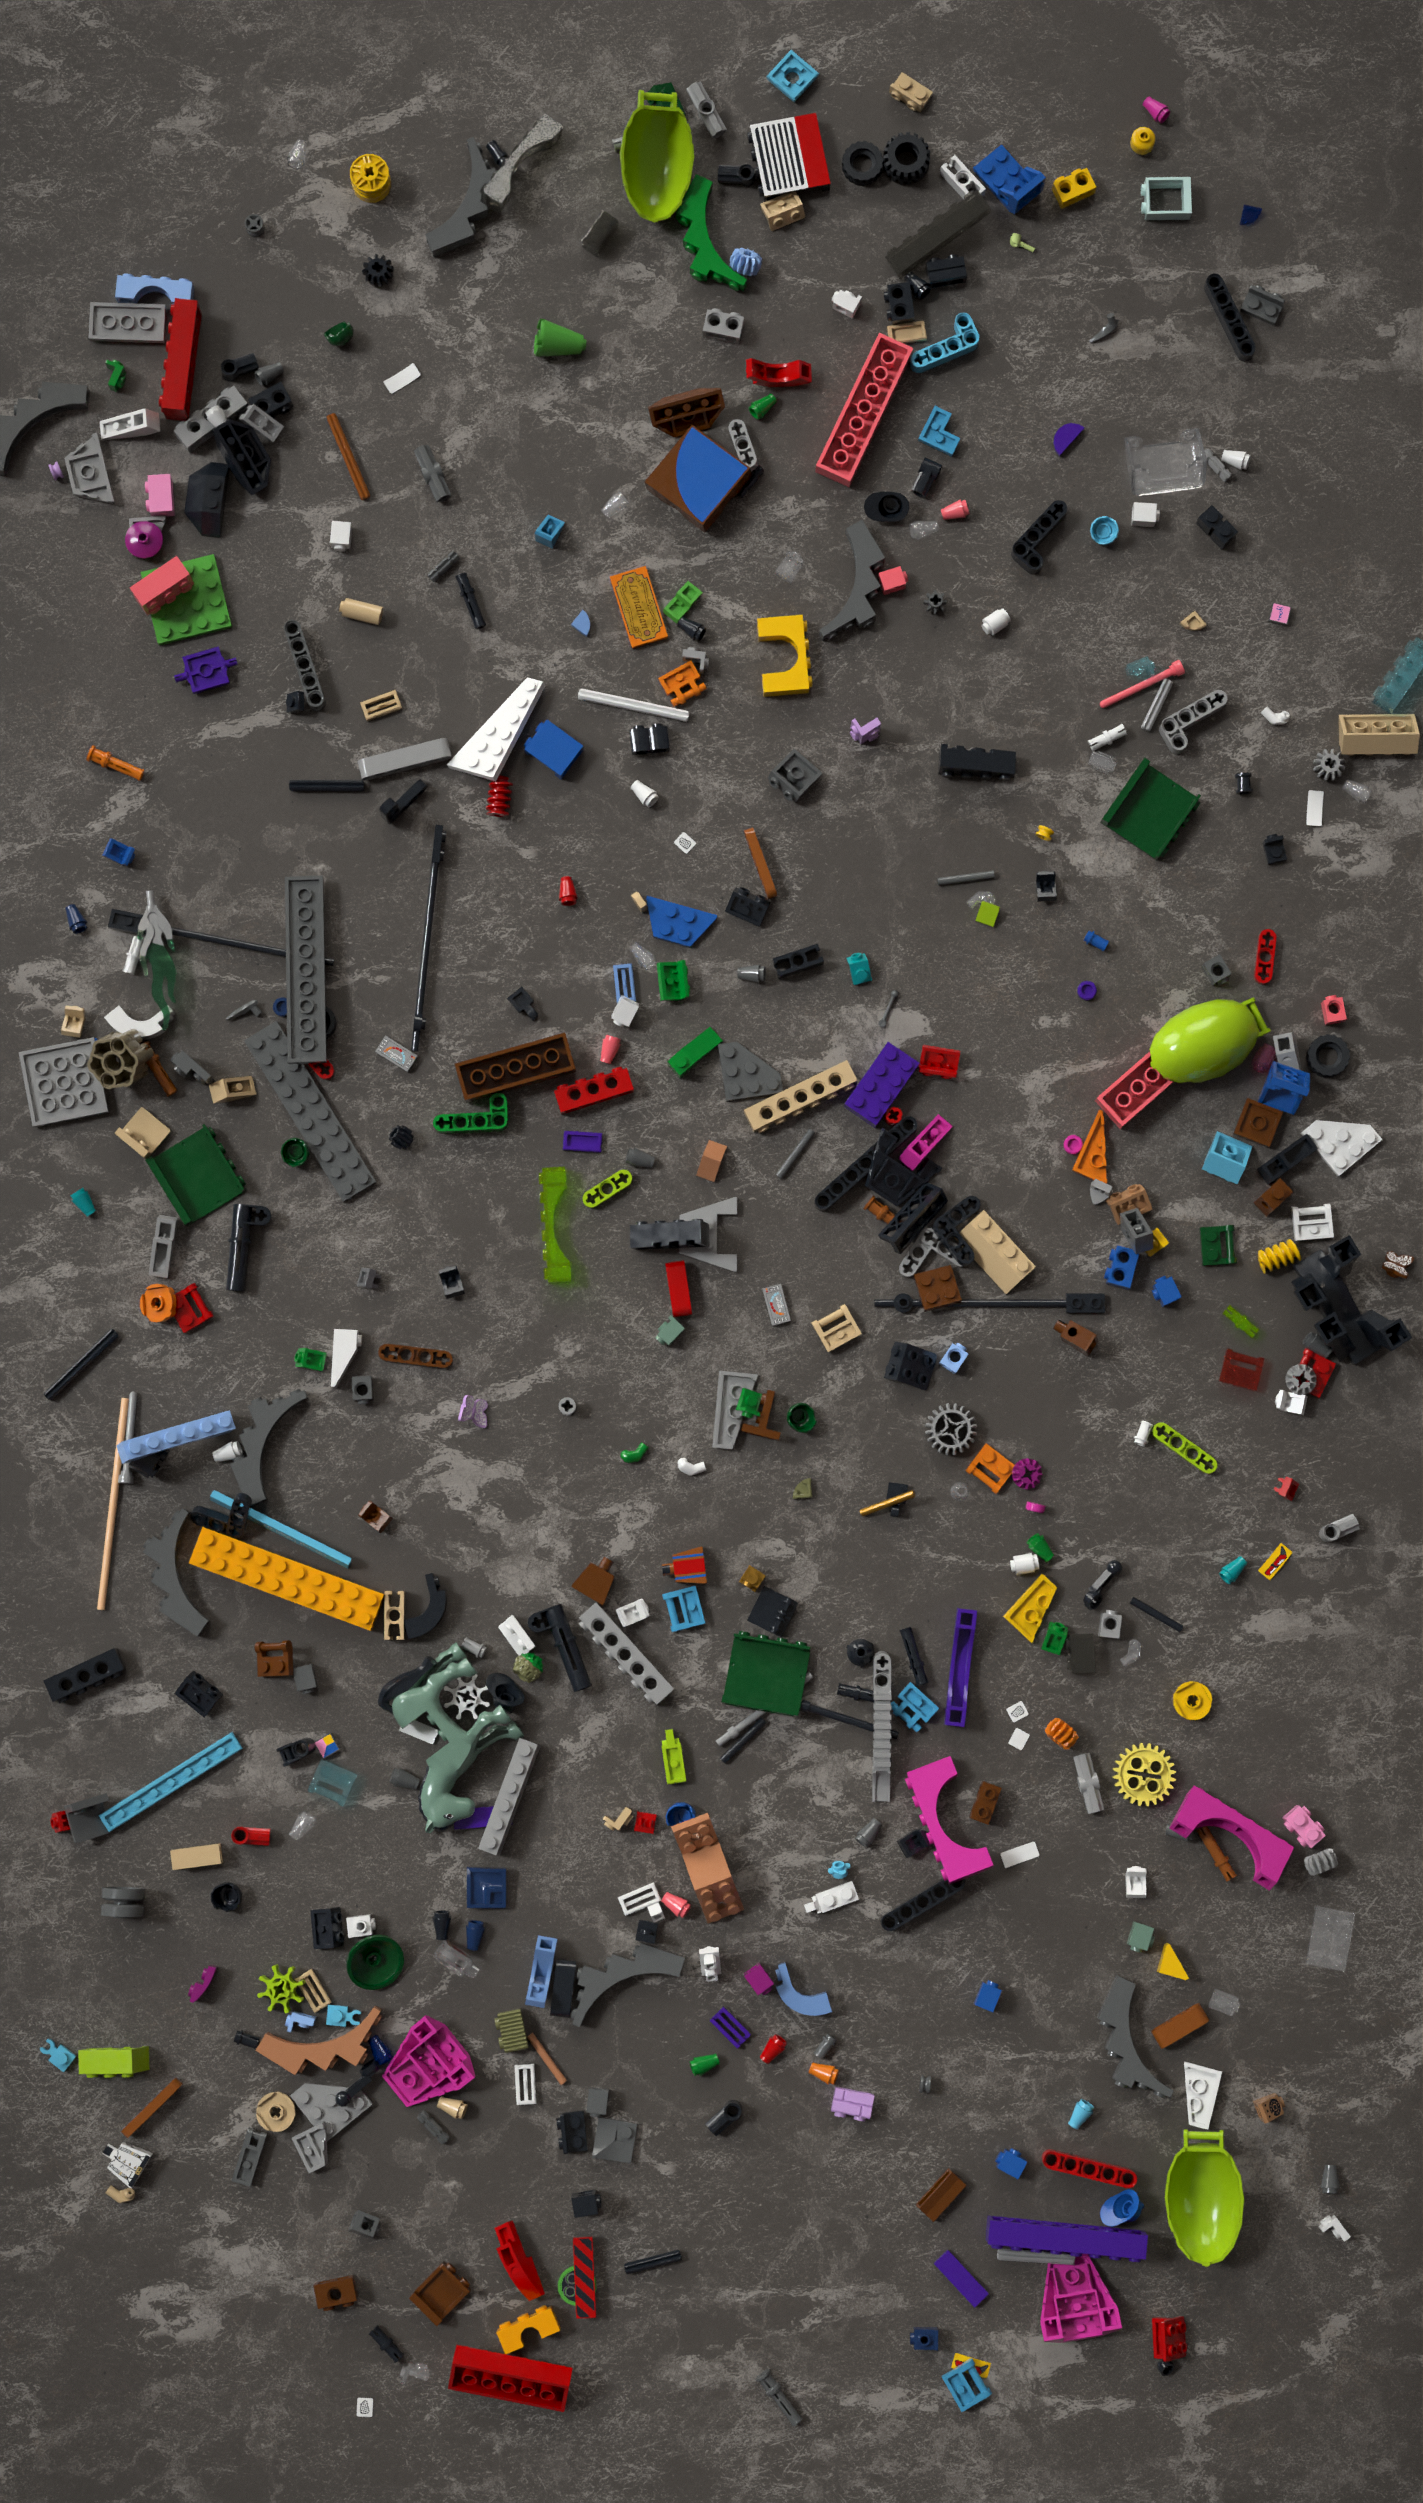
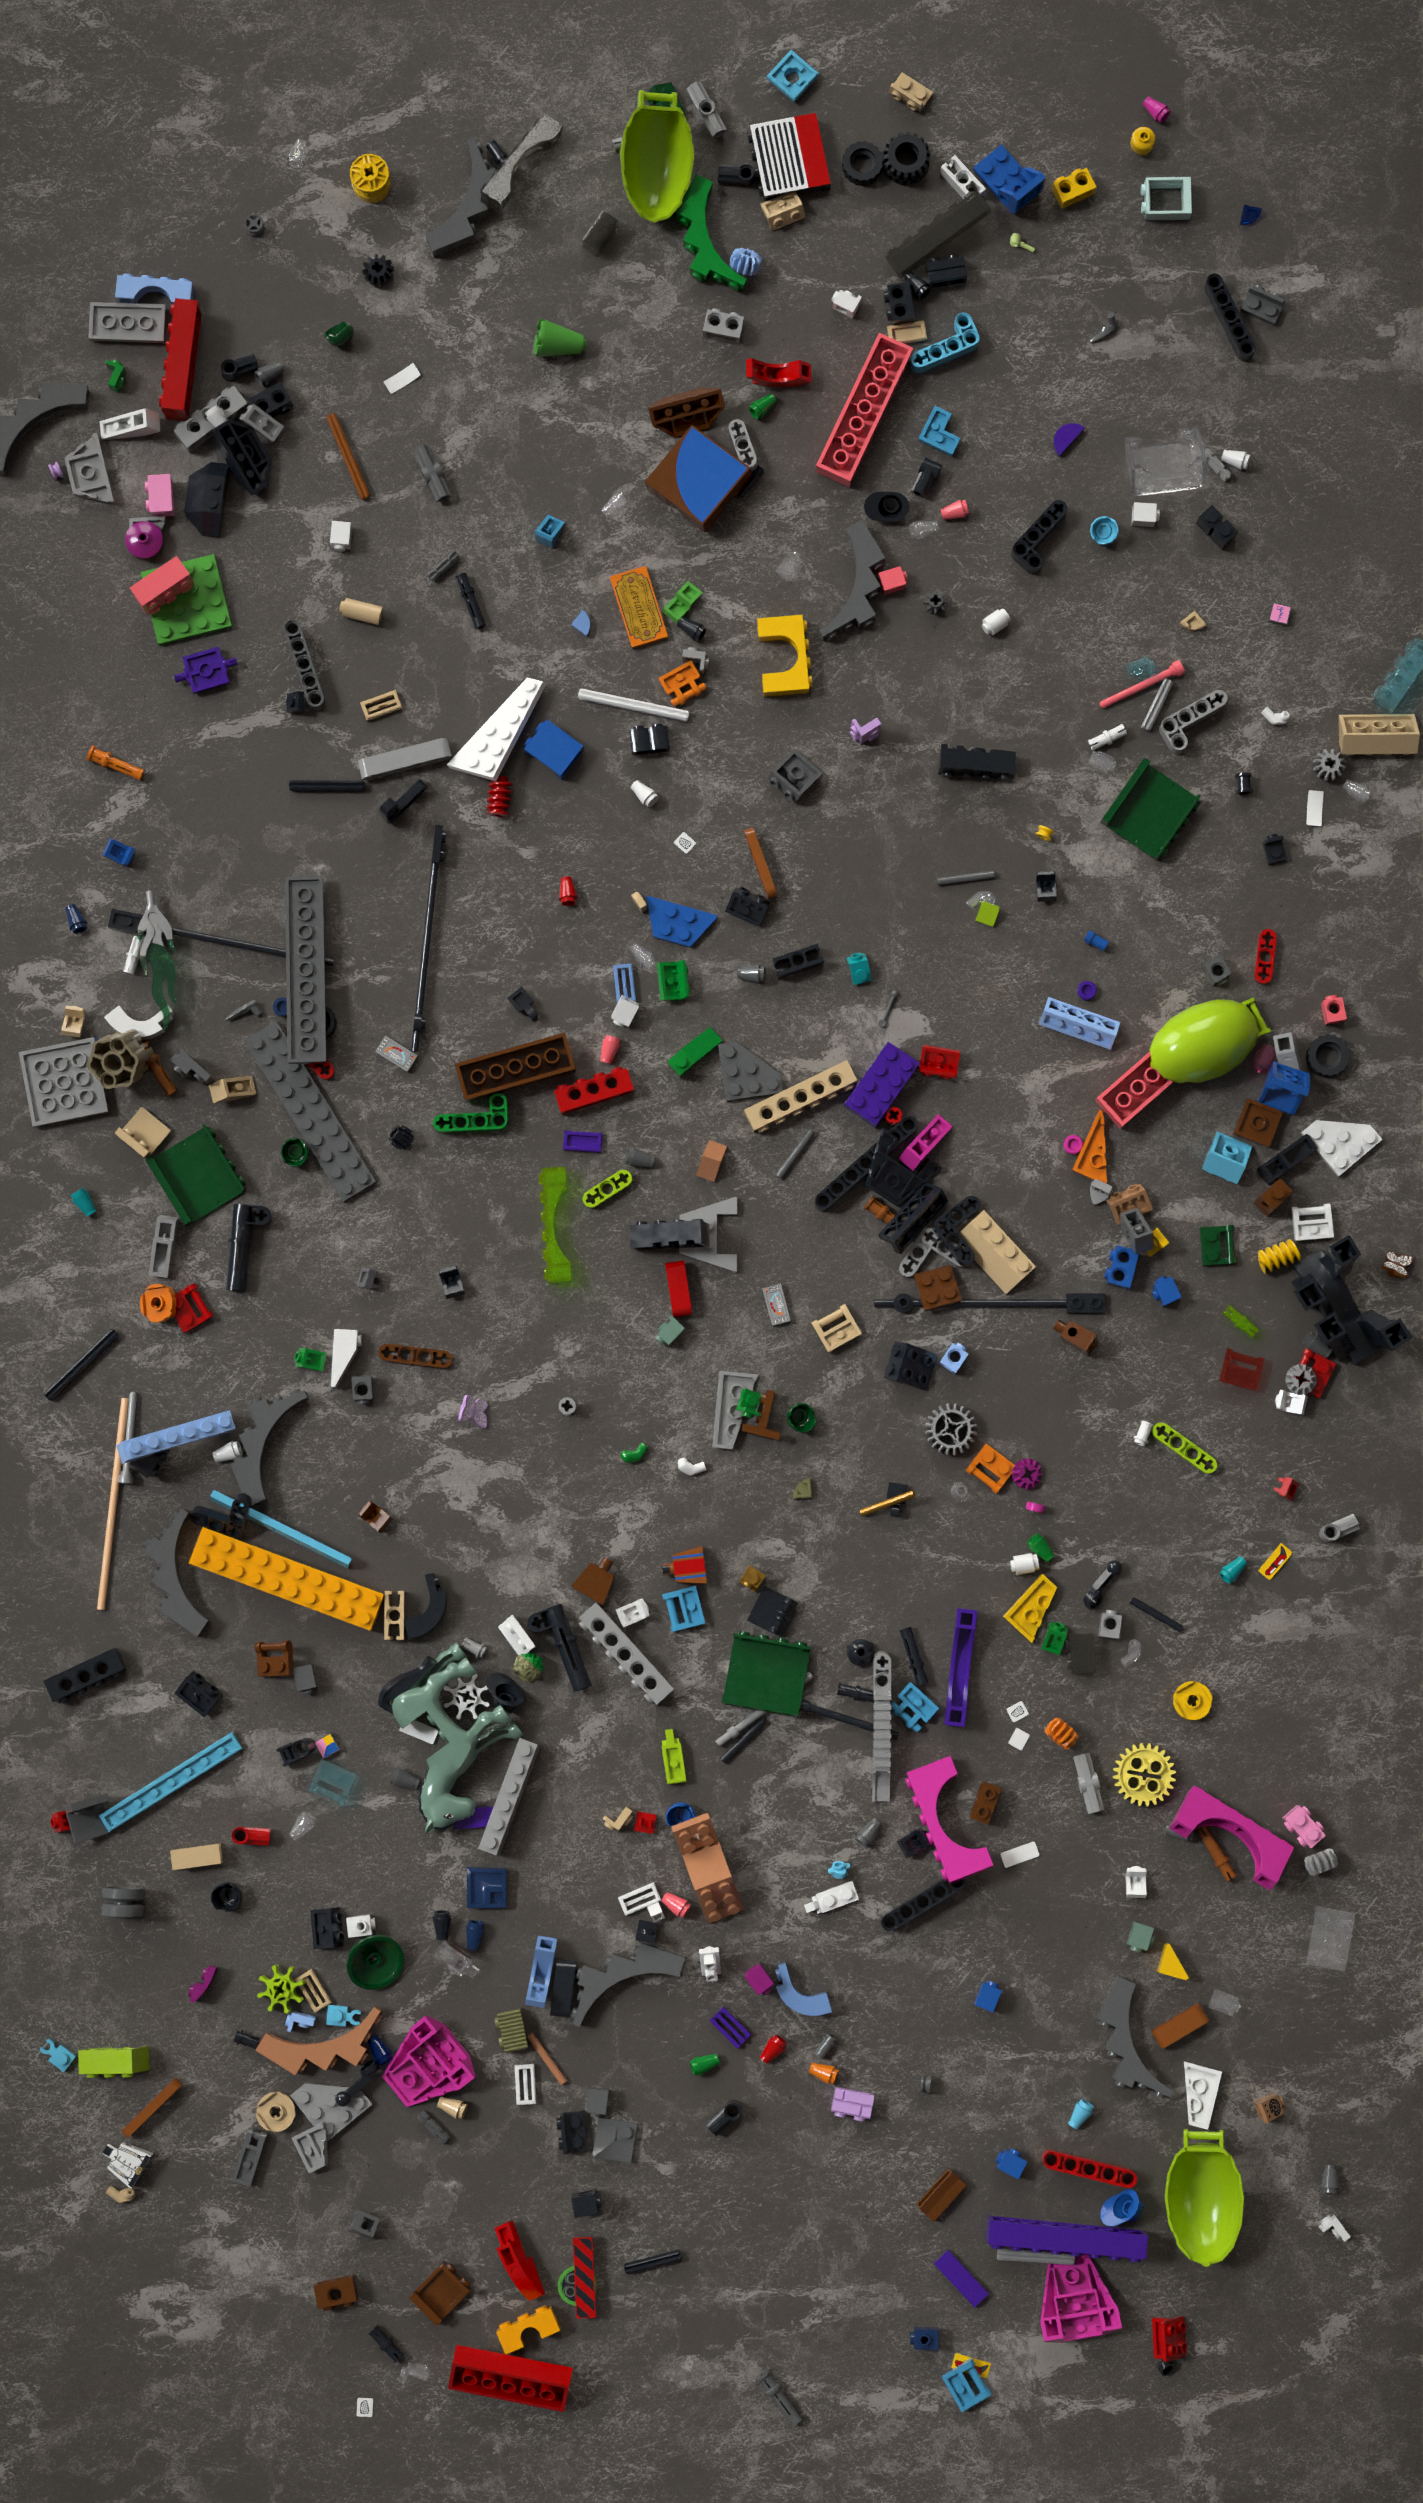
none -> light blue fence [1039,997,1120,1050]

